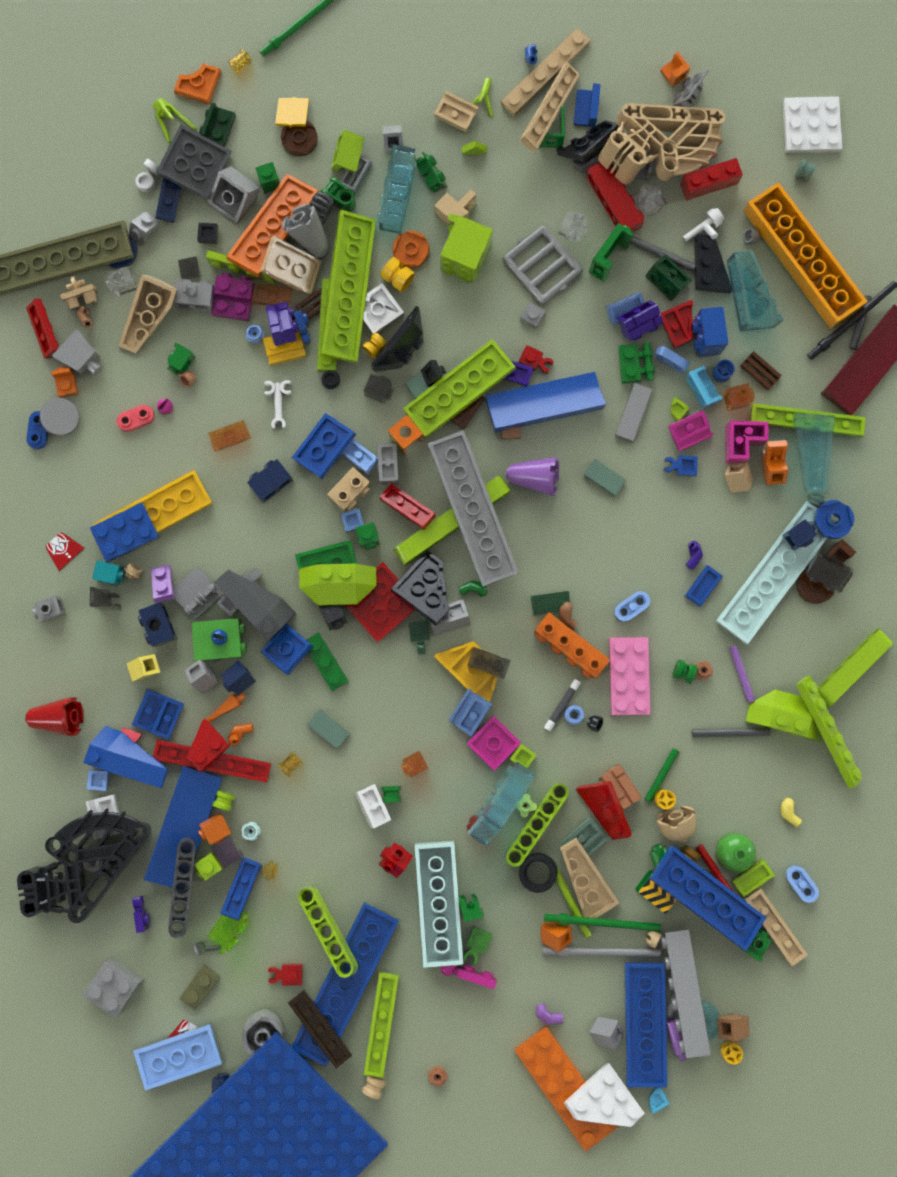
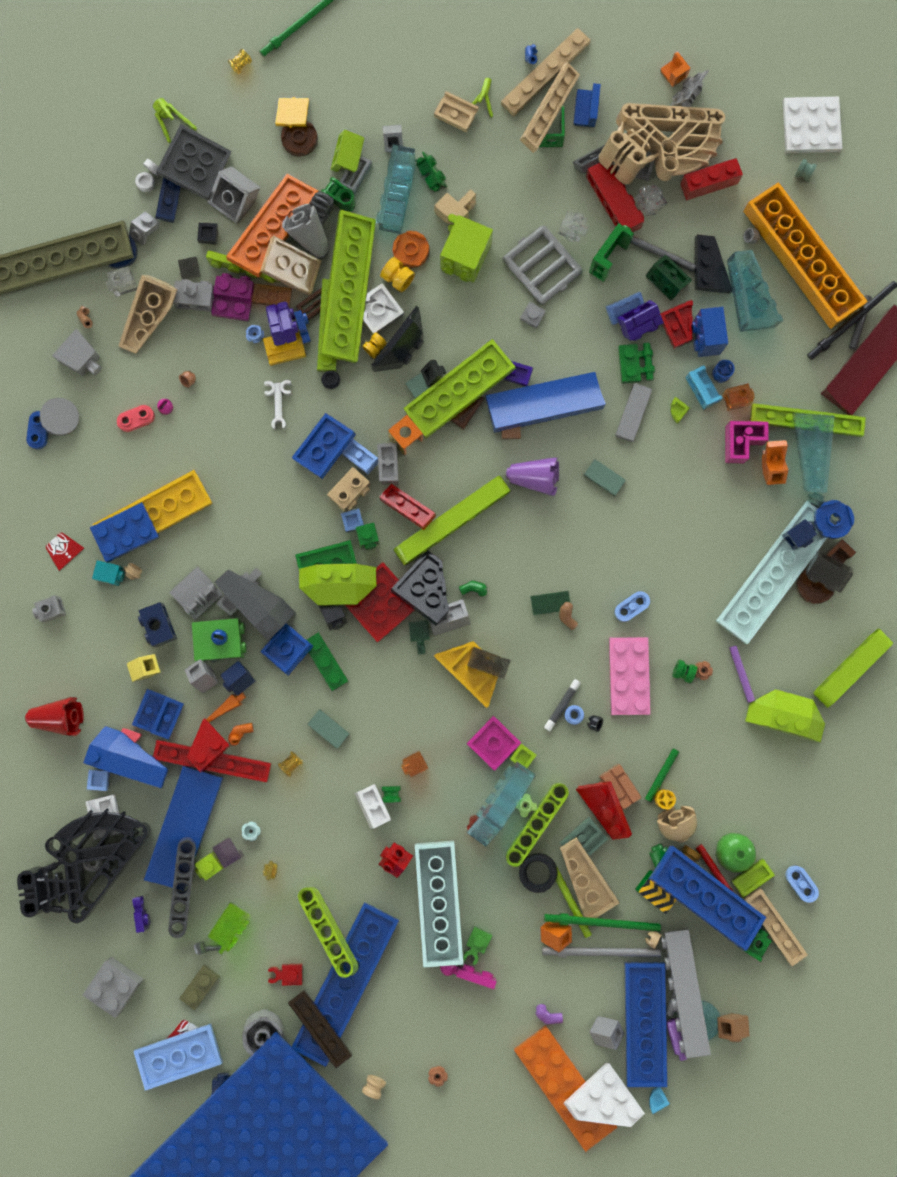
red plate [26,299,59,359] -> none
orange bracket [51,367,78,398] -> none
tan hips [60,276,97,310] -> none
clear smoke hinge [90,587,121,610] -> none
medium lavender plate [151,565,174,603] -> none
green brick [167,342,195,375] -> none
orange tile [174,64,221,105] -> none
orange brick [198,813,231,845] -> none
dark green bracket [199,102,236,147] -> none
clear orange plate [208,420,251,452] -> none
lime wheel [212,790,236,811] -> none
blue tile [220,857,262,921] -> none
dark blue brick [247,459,293,503] -> none
green brick [255,162,280,194] -> none
clear smoke brick [363,374,394,404] -> none
lime plate [364,972,399,1078] -> none
light grey plate [428,430,519,587] -> none
medium blue plate [449,688,493,737] -> none
green hinge [458,894,484,922] -> none
lime tile [461,140,488,155] -> none
red plate [518,345,554,374] -> none
orange brick [534,612,610,679] -> none
black wing [556,120,619,163] -> none
medium blue beam [654,346,690,373] -> none
blue plate [664,455,698,477] -> none
dark pink plate [668,410,714,451] -> none
white piece [682,208,725,242] -> none
blue tile [684,565,723,607] -> none
dark purple arm [686,541,703,570] -> none
dark grey bar [691,728,770,737] -> none
yellow wheel [720,1040,743,1065] -> none
tan panel [725,461,753,493] -> none
reddish brown tile [740,351,782,390] -> none
light yellow arm [781,798,802,827] -> none
lime plate [796,675,863,789] -> none

